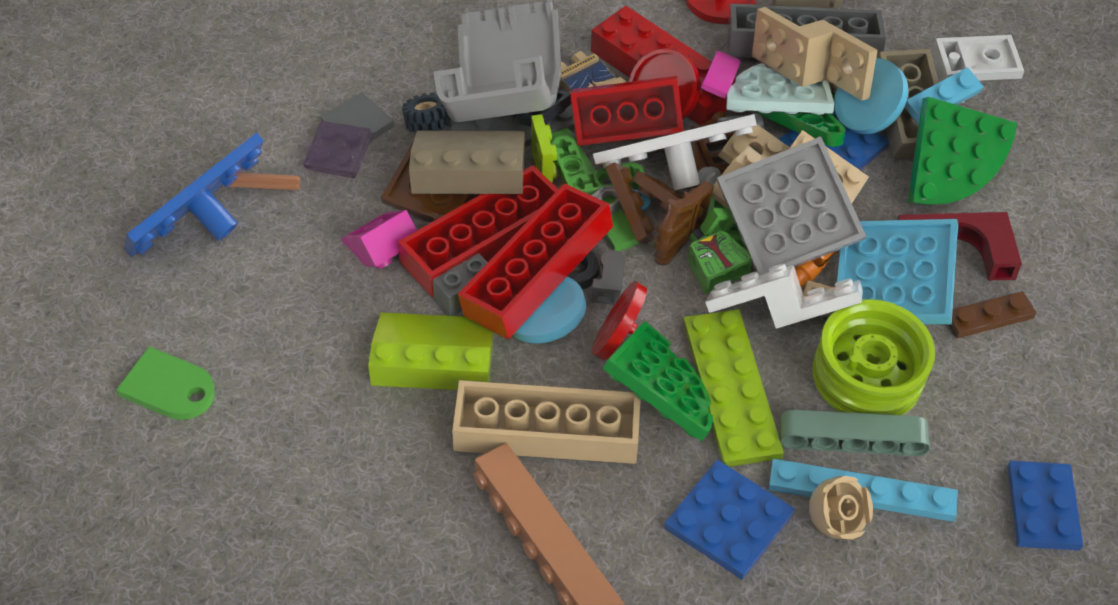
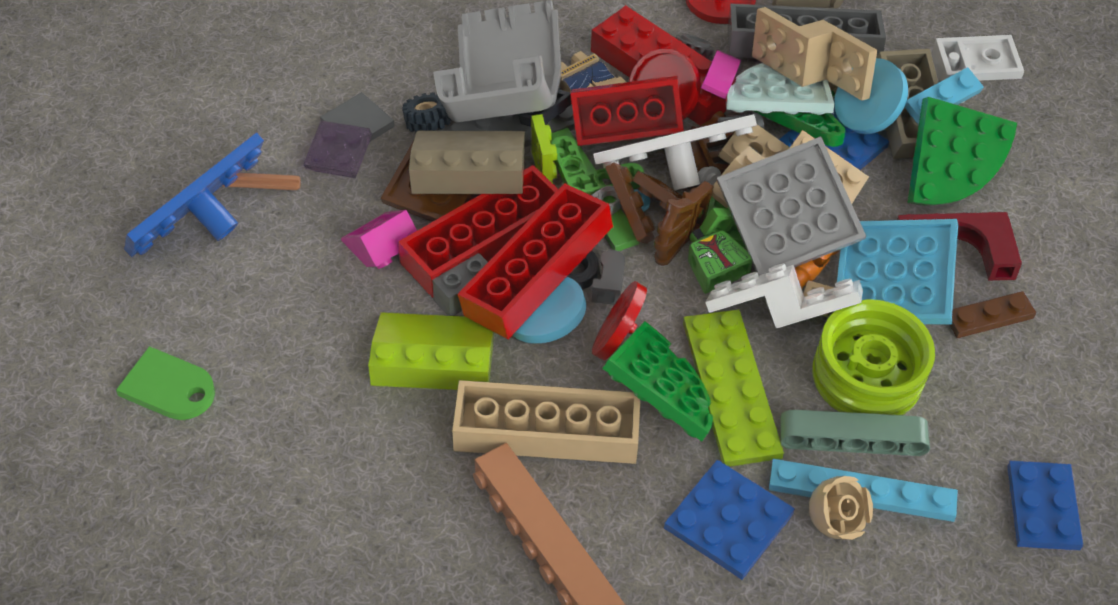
none -> dark grey gear [676,33,714,56]

